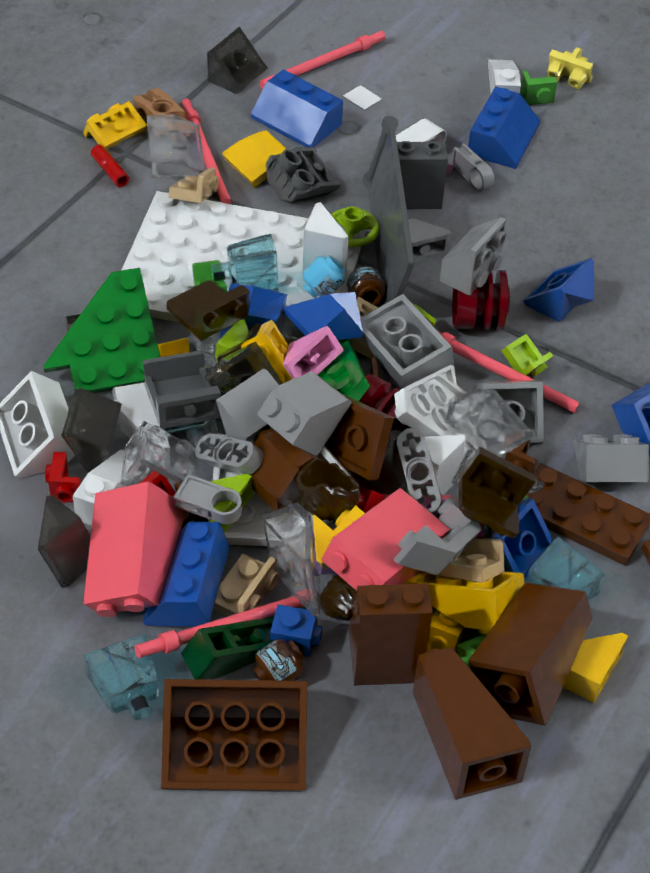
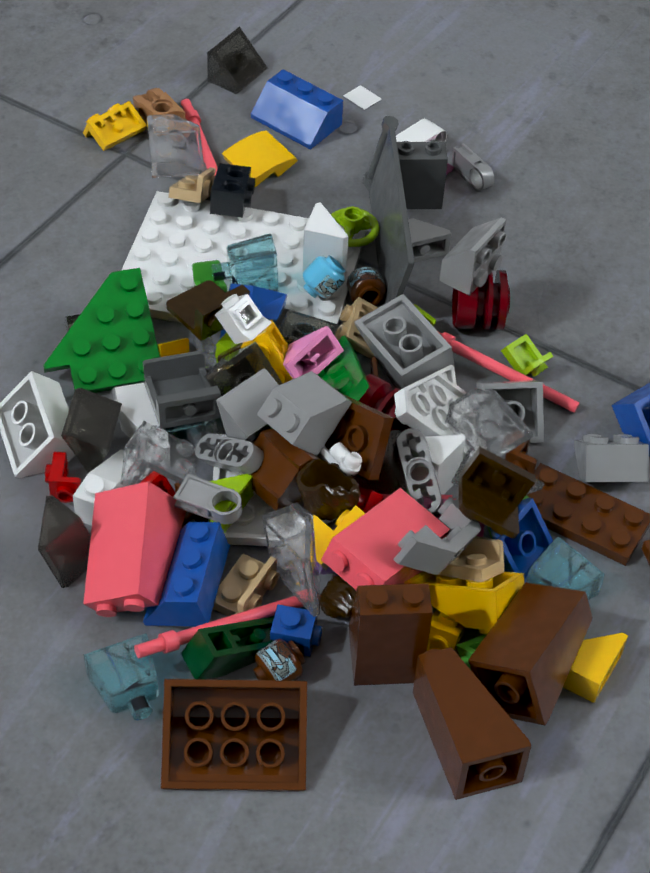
red piece [91,144,130,188] -> none
coral bar [259,31,386,89] -> none
dark grey slope [266,147,341,202] -> none
blue slope [284,292,363,340] -> none
blue slope [468,87,540,169] -> none
white slope [488,59,521,93] -> none
bright green bracket [520,70,557,105] -> none
blue slope [523,258,594,322] -> none
light yellow hips [547,47,593,90] -> none
none -> black brick [210,163,255,218]
none -> white window [215,294,272,344]
none -> white arm [329,442,362,475]

